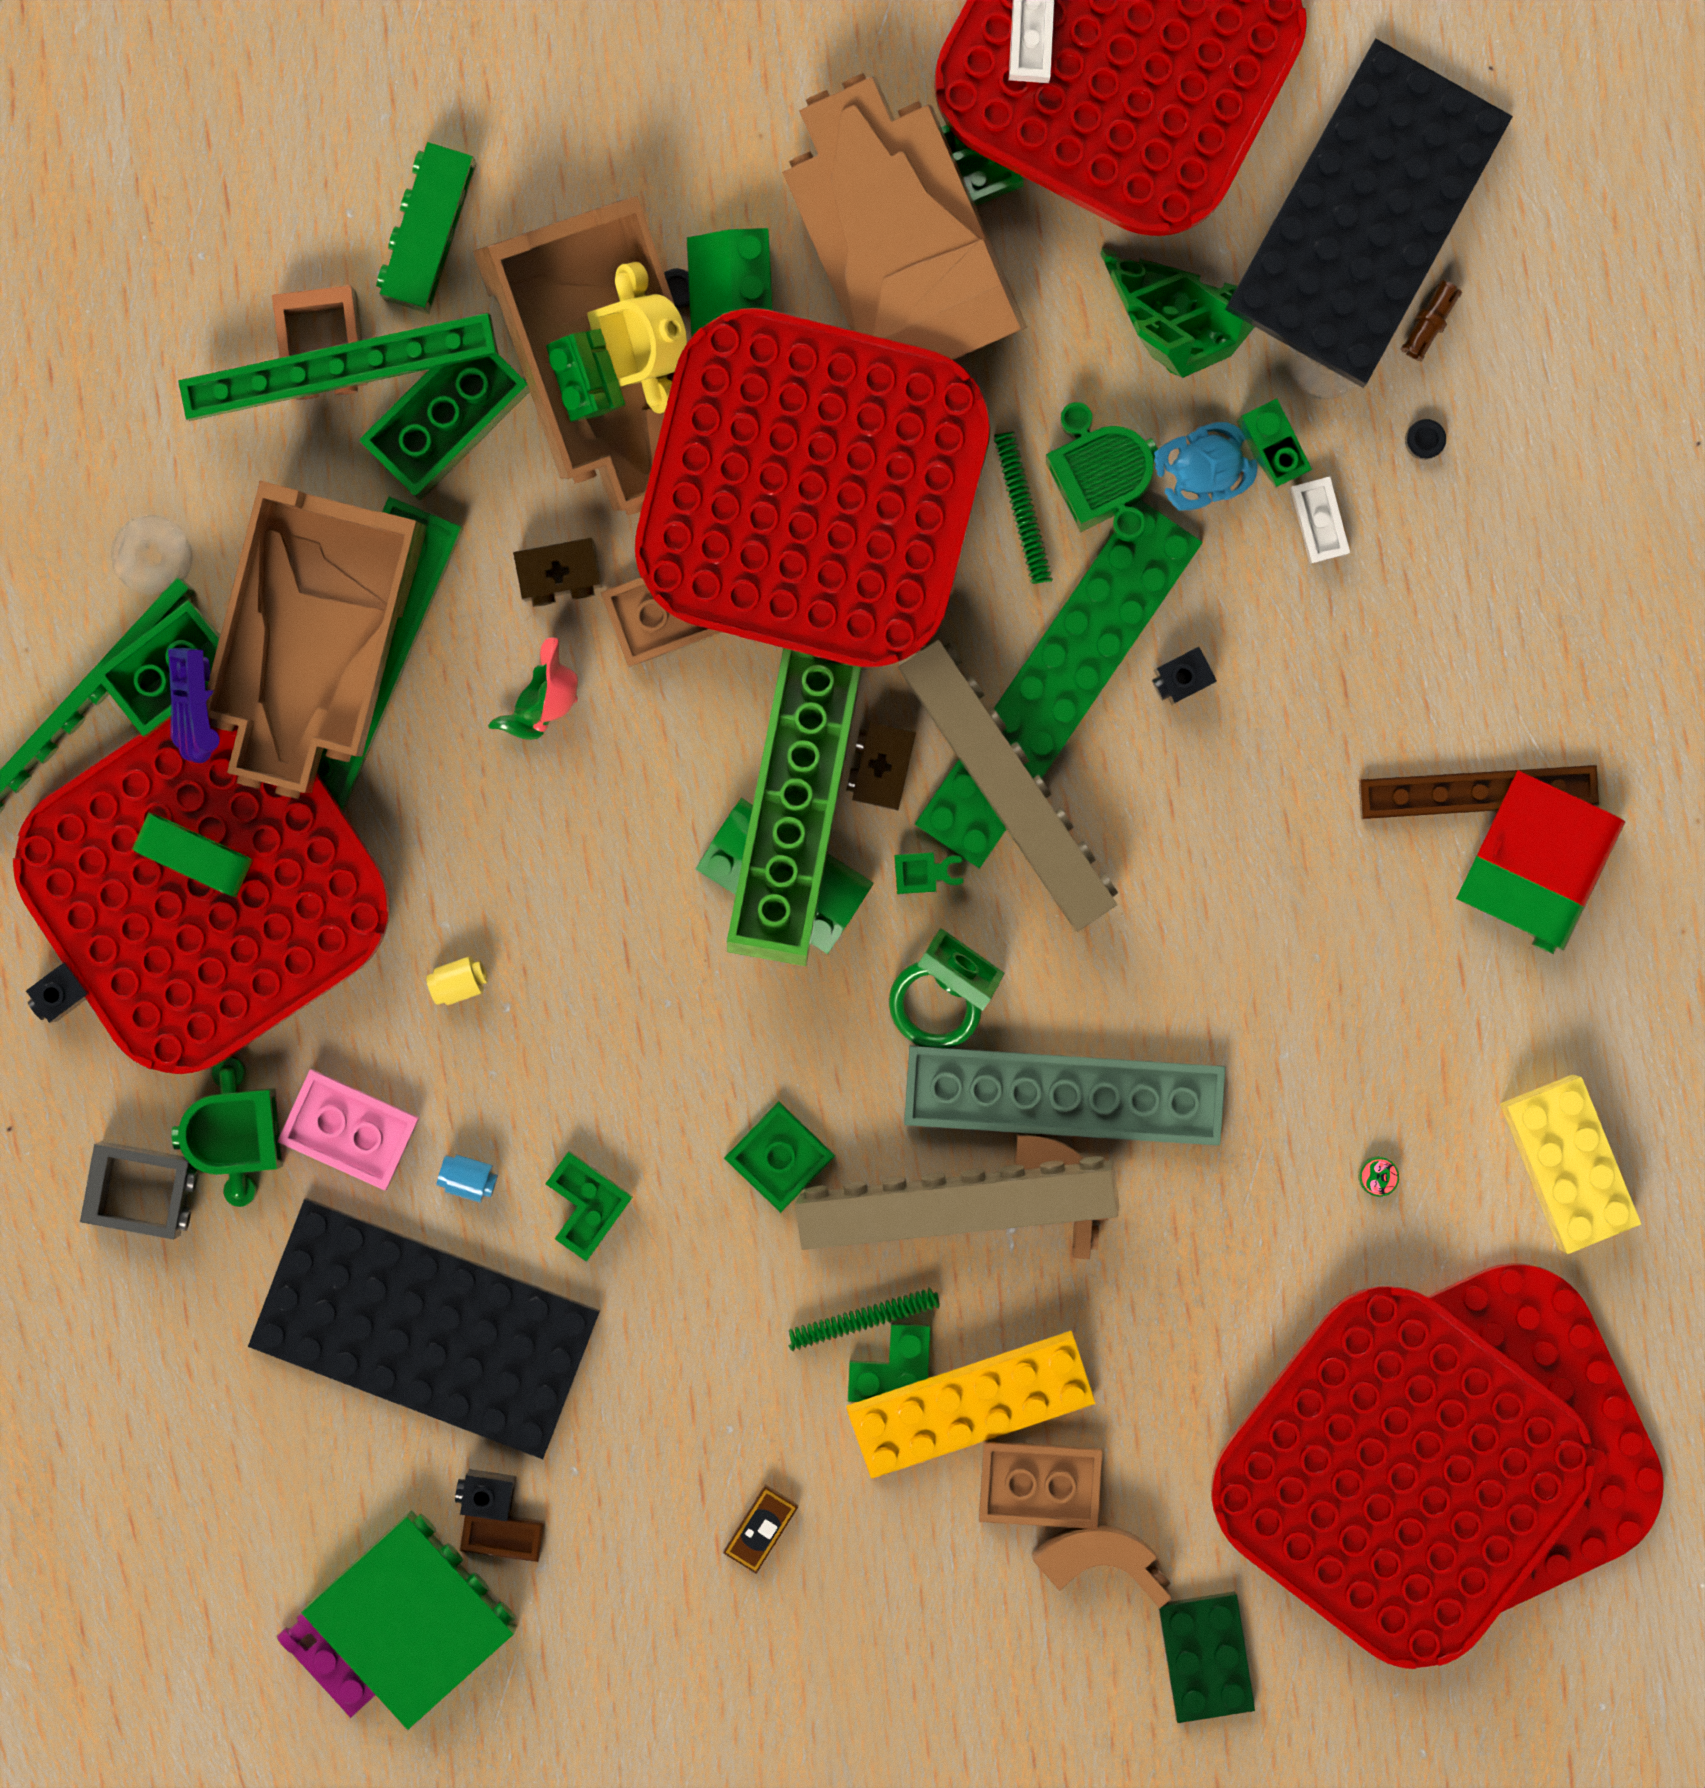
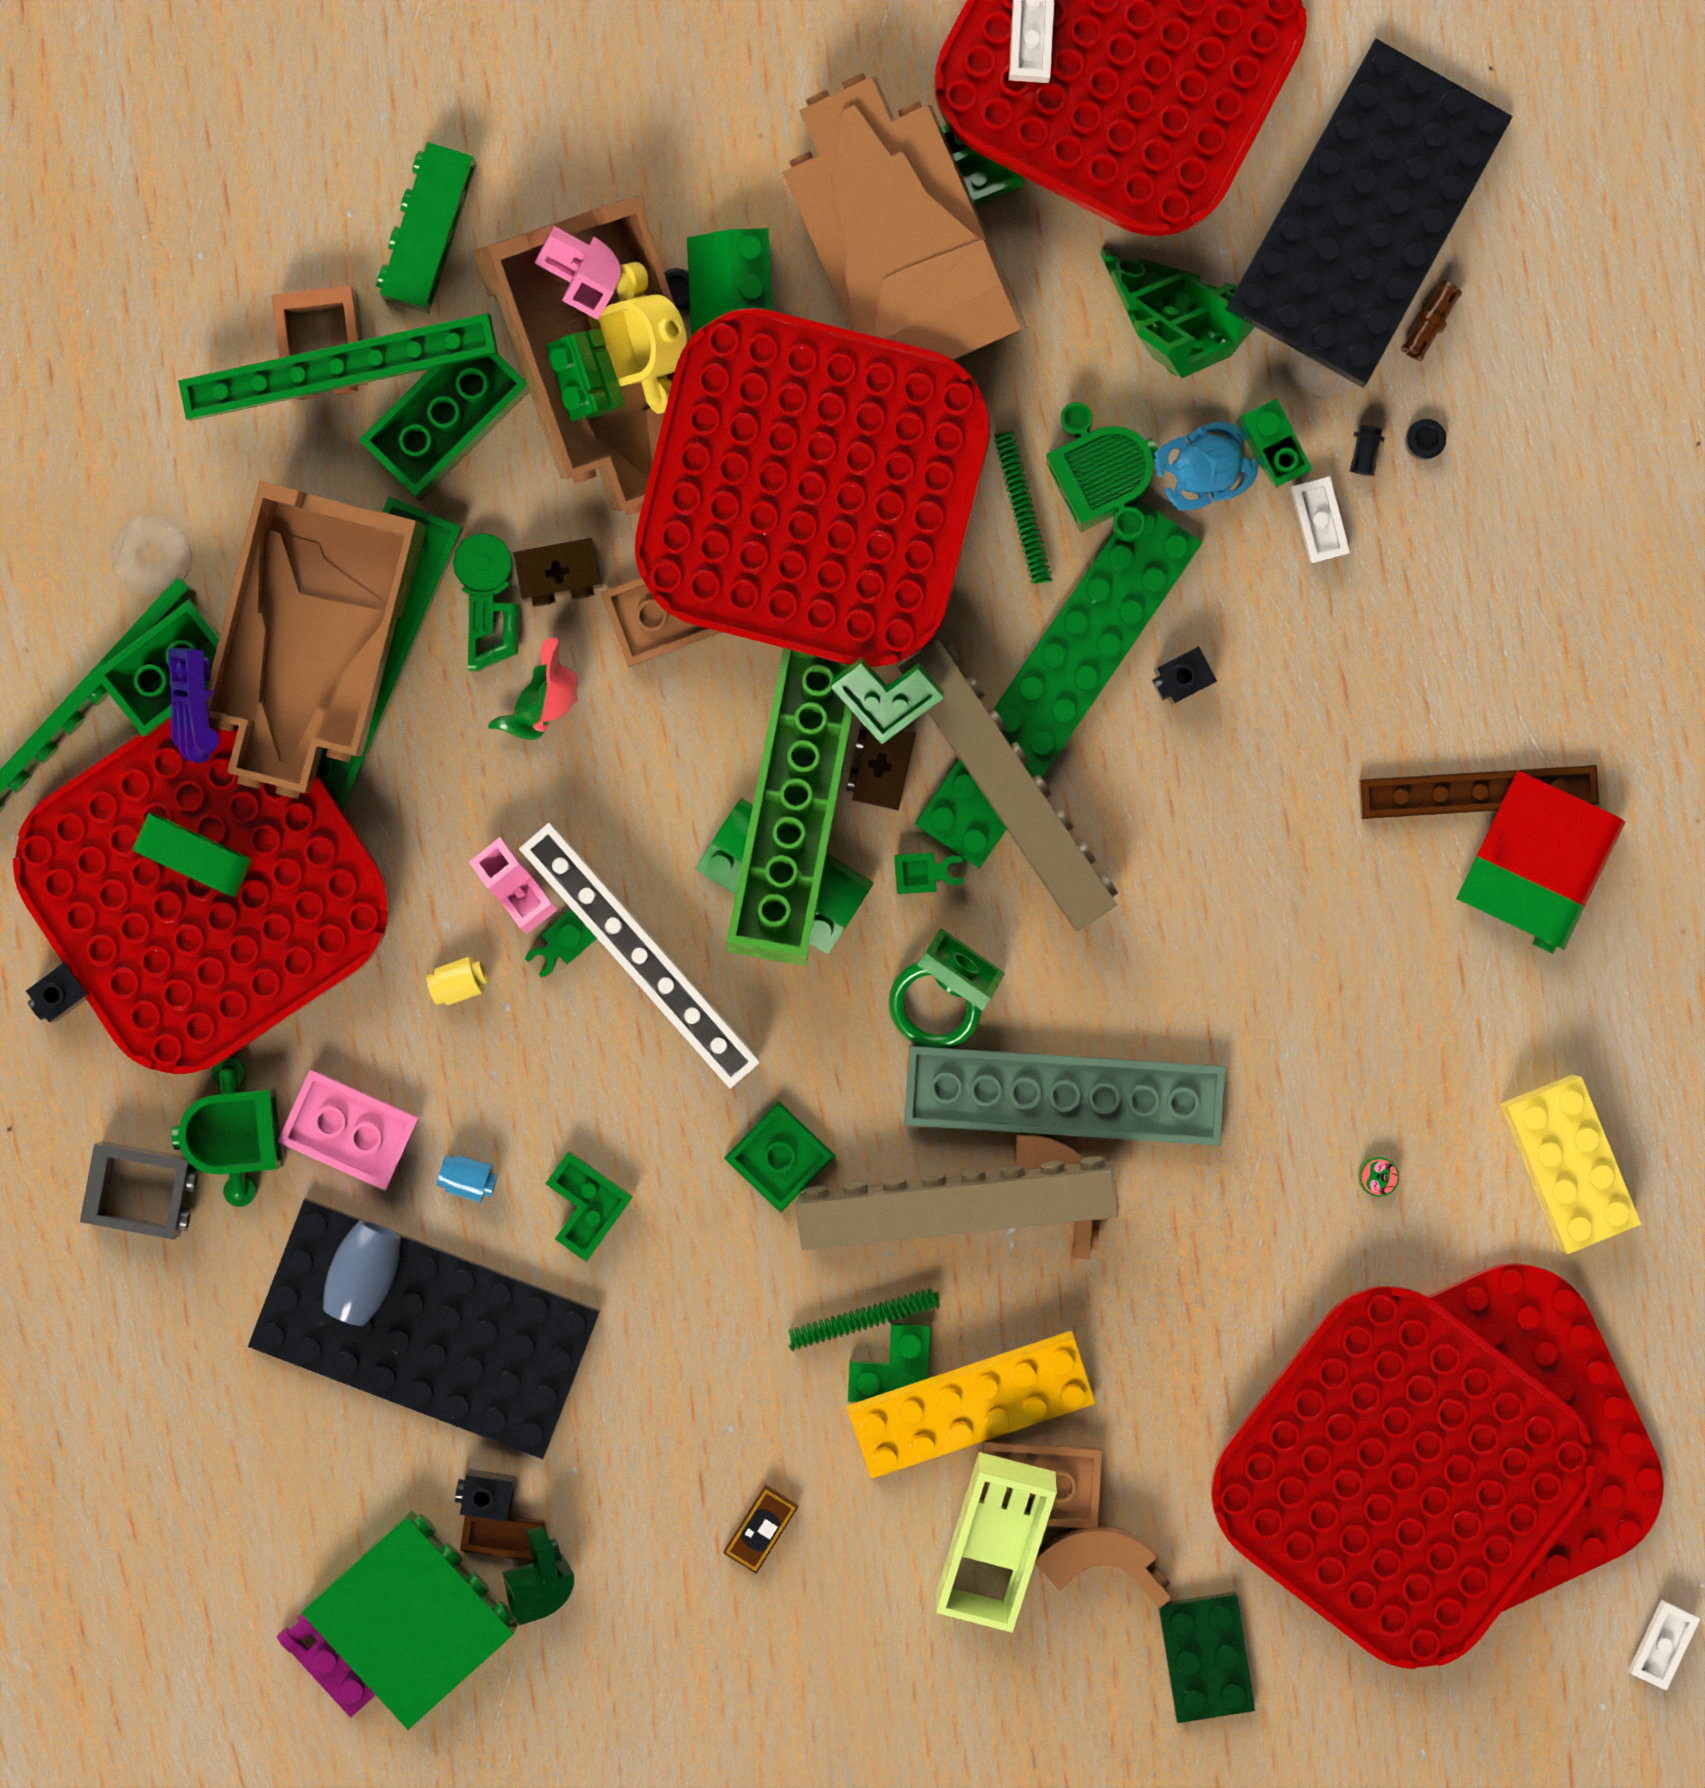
none -> sand blue piece [323,1220,401,1326]
none -> green piece [453,533,519,672]
none -> bright pink brick [469,837,557,935]
none -> dark green brick [502,1526,574,1626]
none -> white brick [519,823,761,1088]
none -> green plate [525,909,598,978]
none -> bright pink brick [535,226,621,320]
none -> plate [830,658,944,744]
none -> yellowish green piece [936,1452,1057,1633]
none -> black pin [1349,425,1385,476]
none -> white plate [1628,1599,1700,1690]

